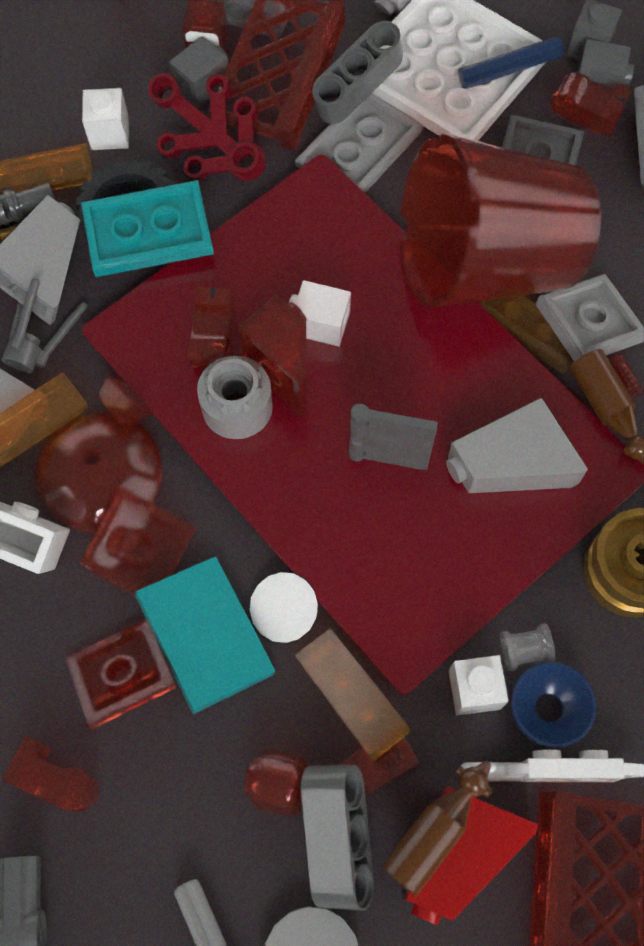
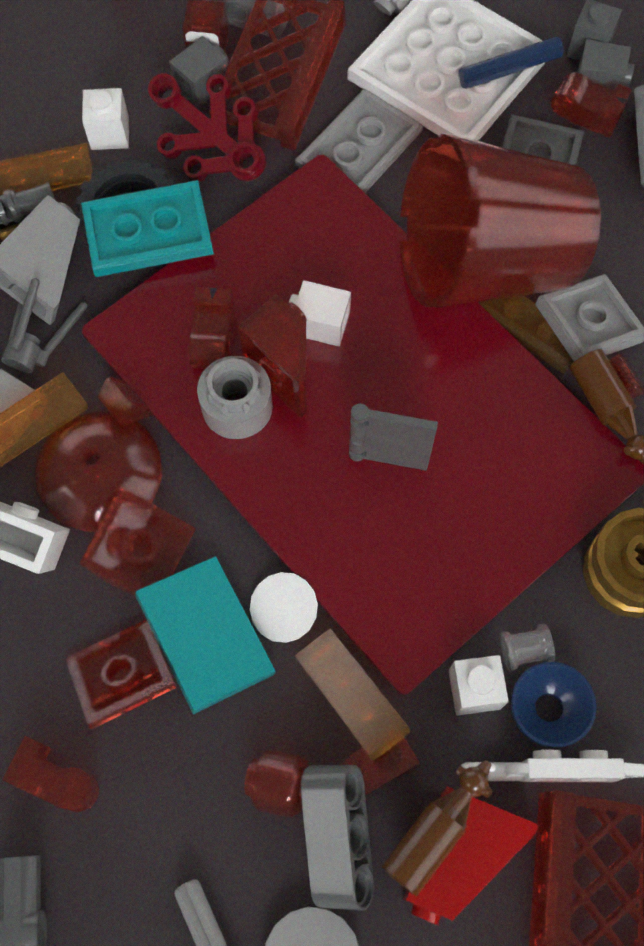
dark grey beam [312,21,403,124] -> none
light grey slope [446,398,588,493] -> none

